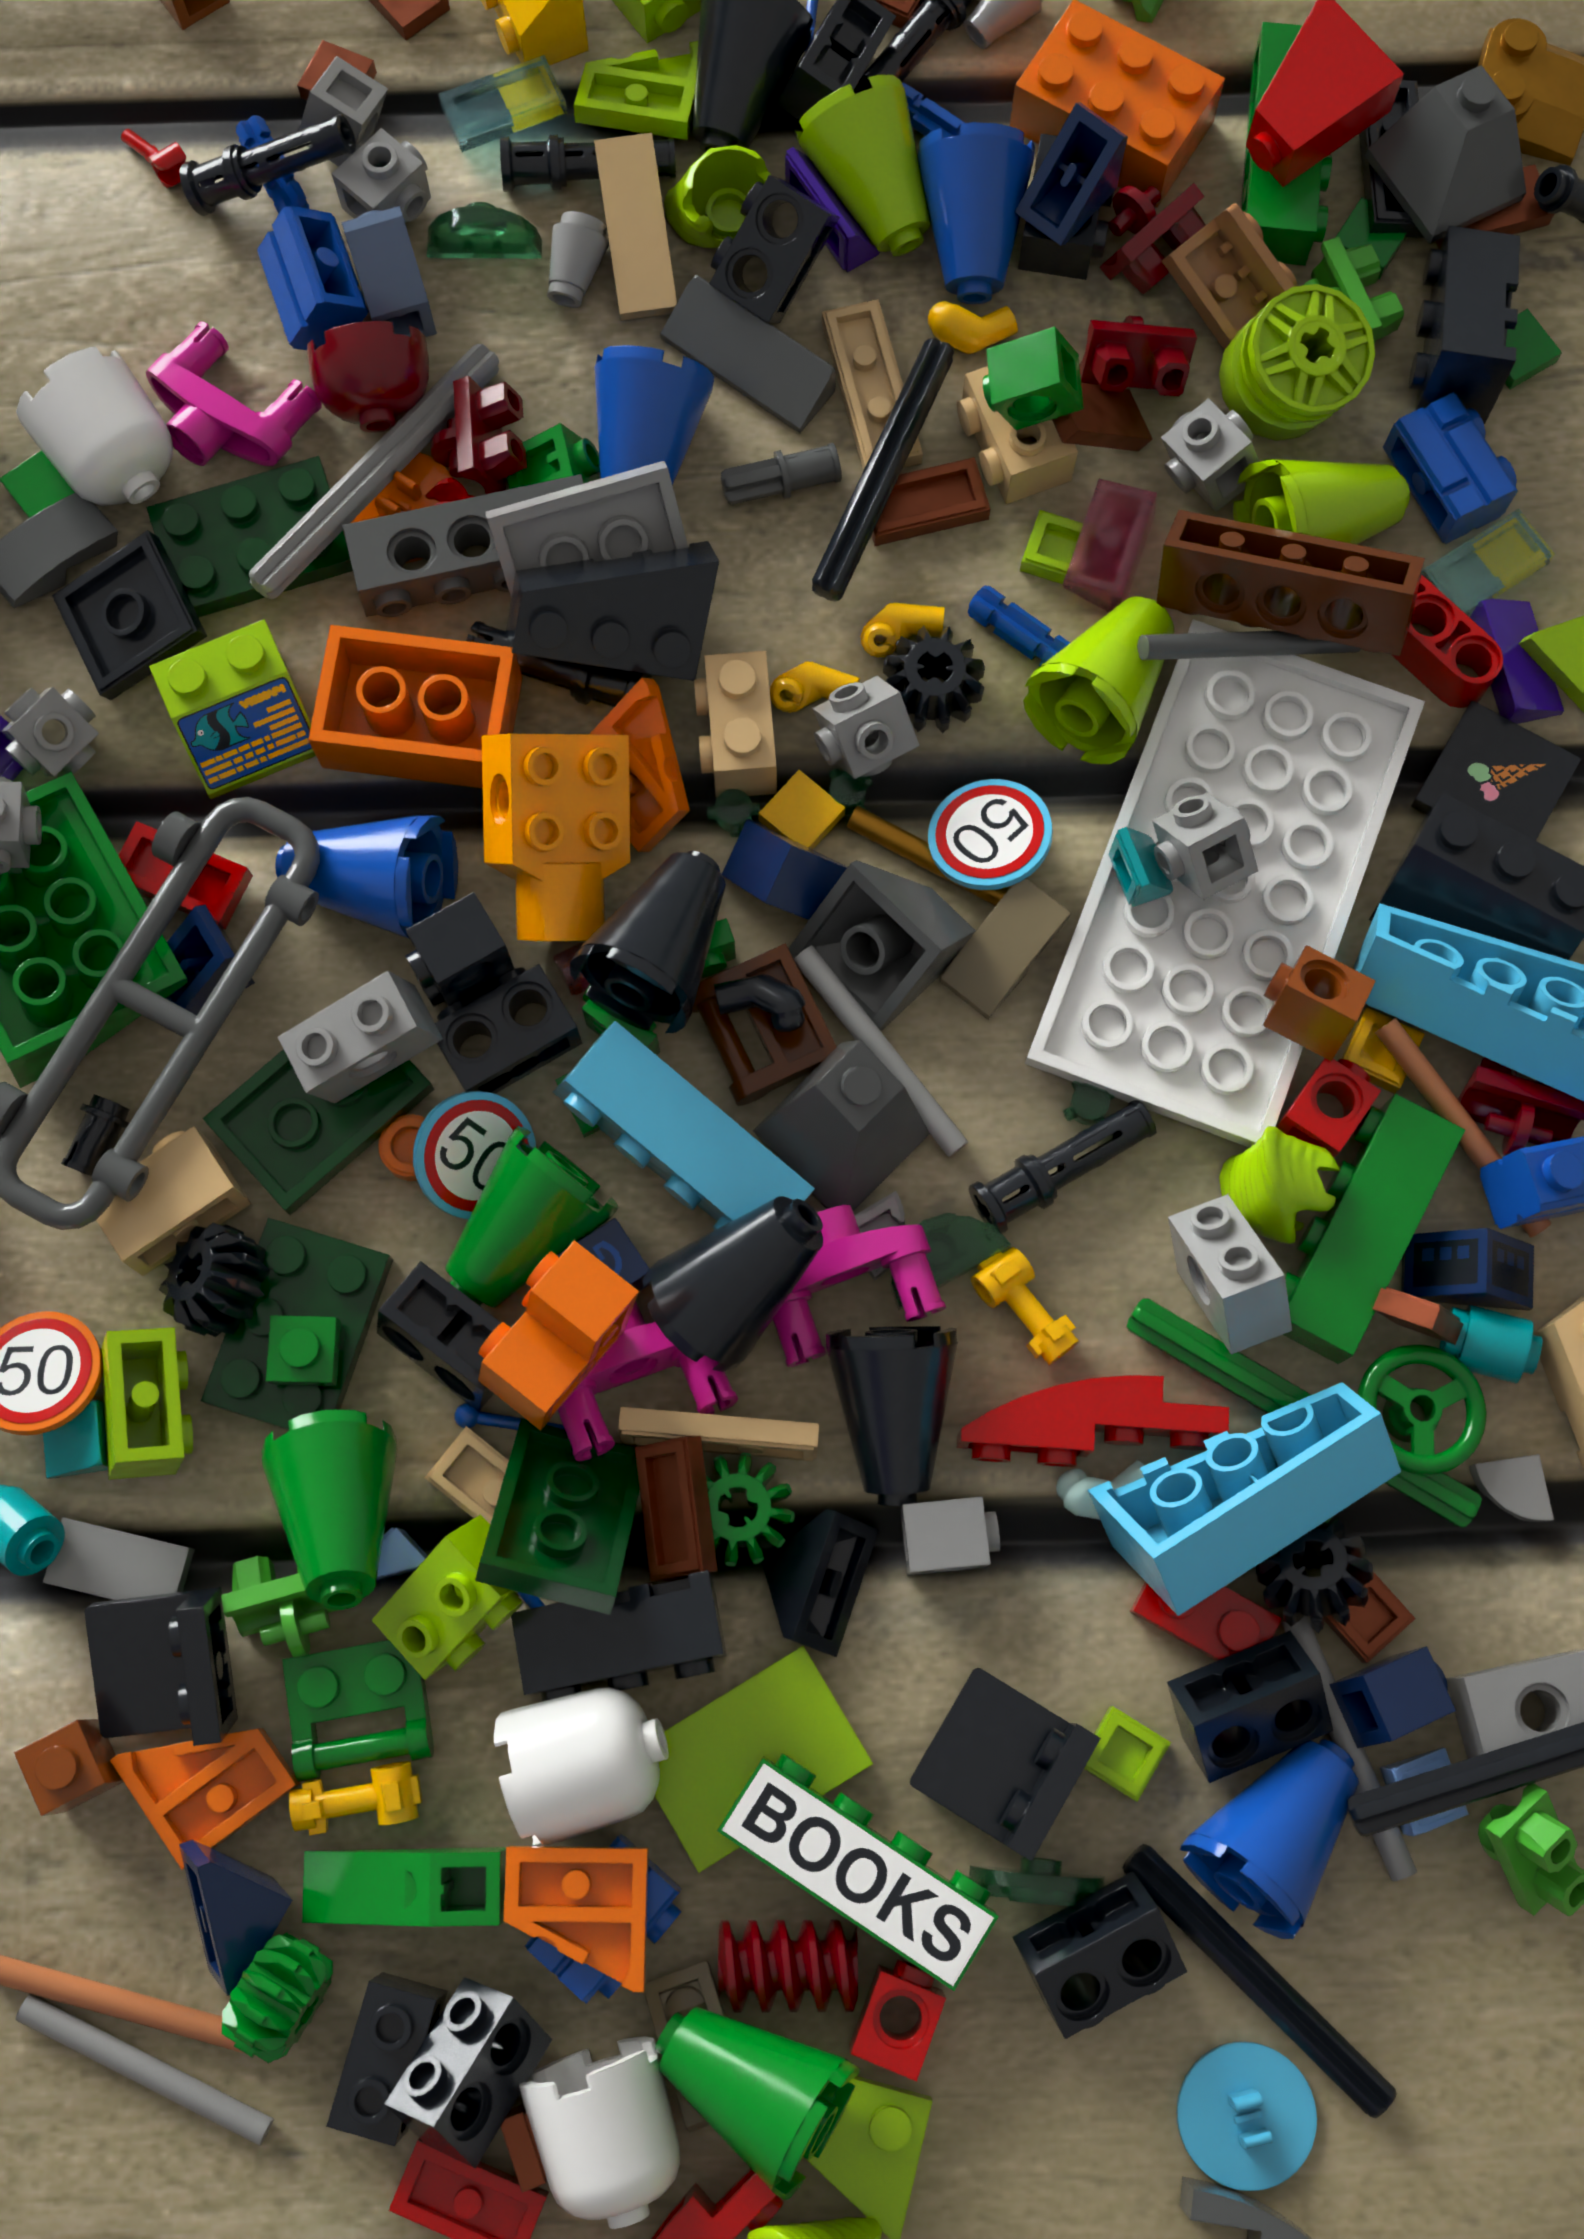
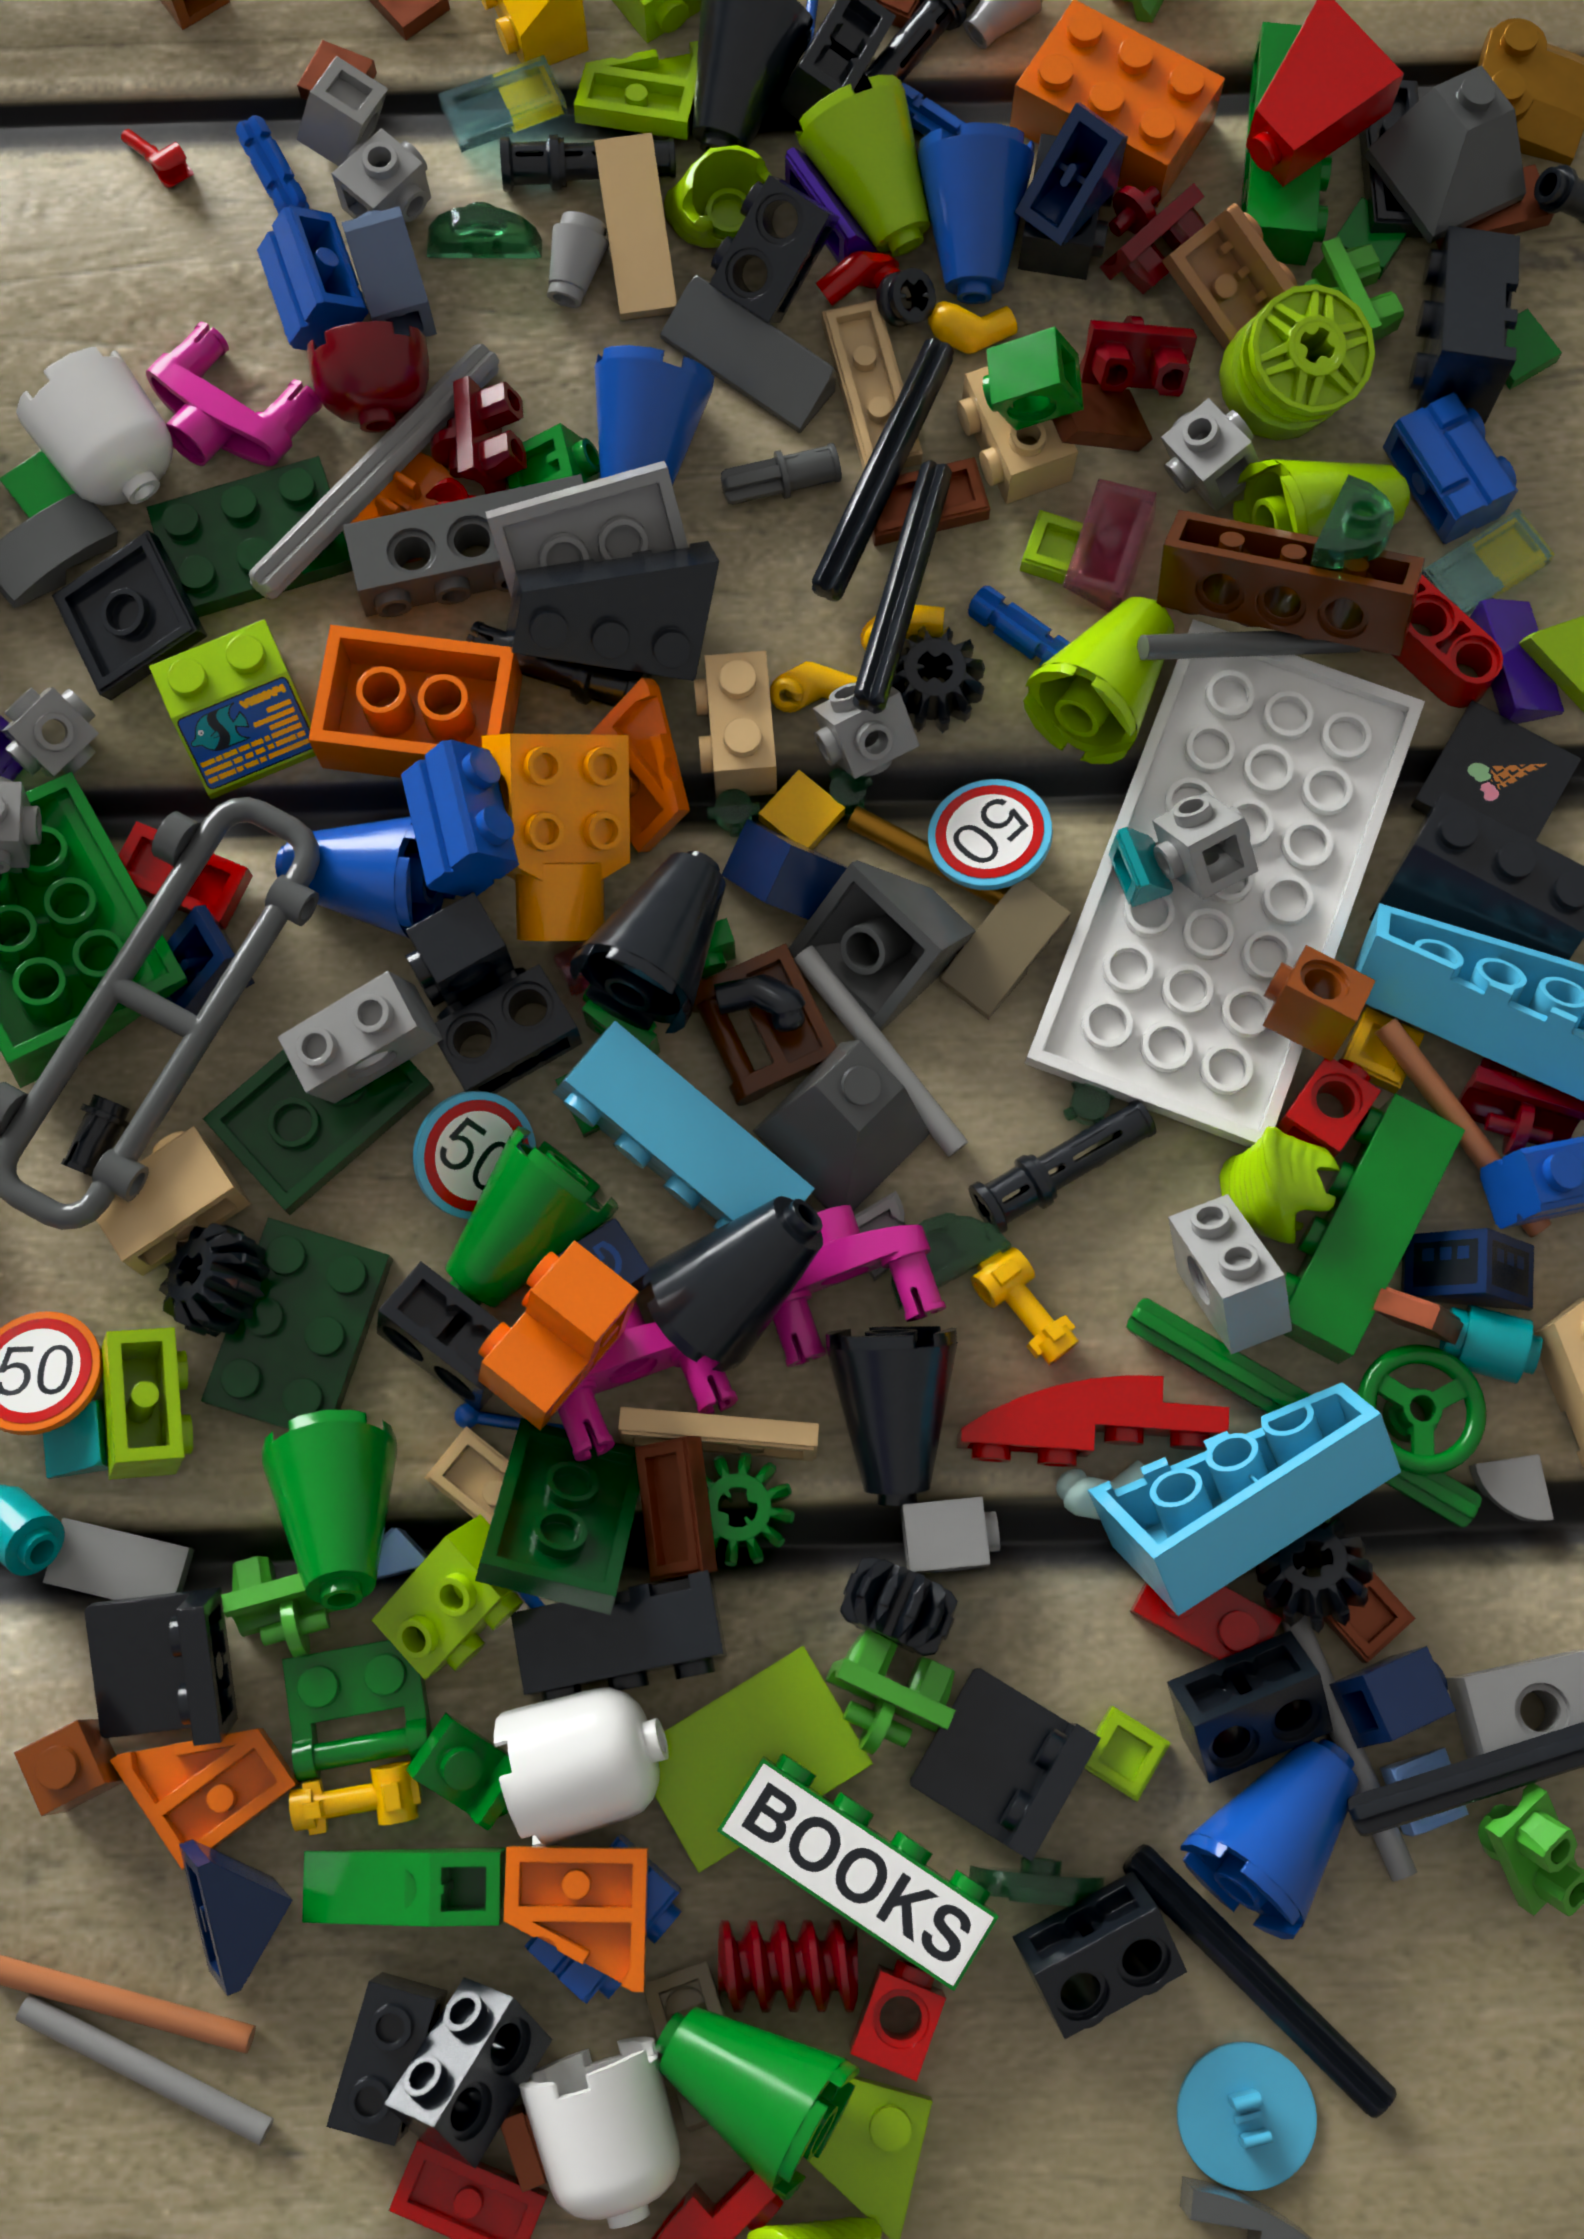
black pin [179,114,356,216] -> none
green gear [222,1932,333,2064] -> none
green plate [266,1315,341,1386] -> none
orange tile [378,1114,425,1181] -> none
black slope [762,1509,879,1657] -> none
none -> blue brick [401,739,519,897]
none -> green bracket [406,1712,512,1830]
none -> red arm [815,250,903,307]
none -> bright green hips [825,1630,956,1755]
none -> black gear [840,1557,958,1656]
none -> black axle [852,460,952,714]
none -> black bush [876,268,936,327]
none -> clear green plate [1310,474,1394,569]

